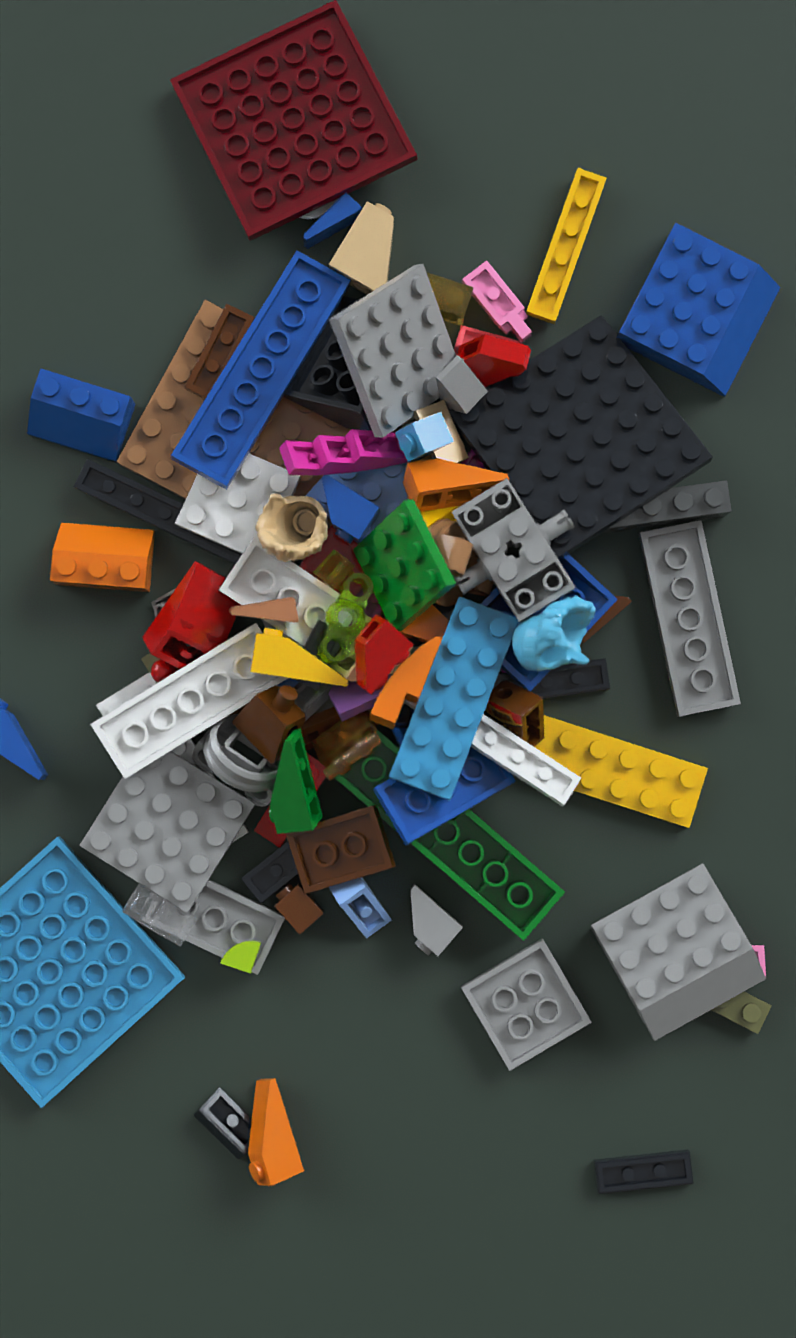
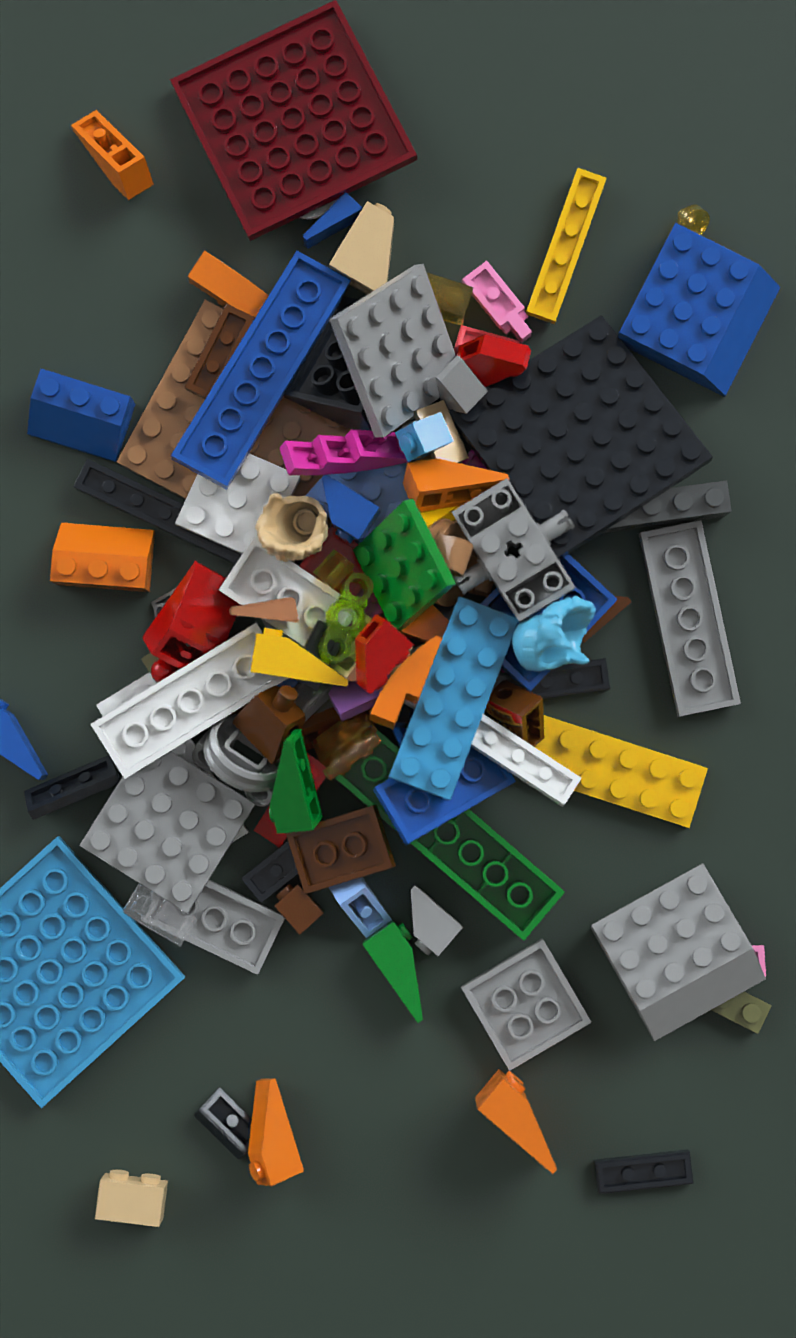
lime tile [220,940,261,973] -> none
none -> black plate [24,755,120,820]
none -> orange slope [71,110,154,200]
none -> tan brick [95,1170,168,1227]
none -> orange slope [187,250,269,317]
none -> green slope [362,919,423,1023]
none -> orange slope [475,1069,557,1174]
none -> clear yellow tile [677,205,710,235]

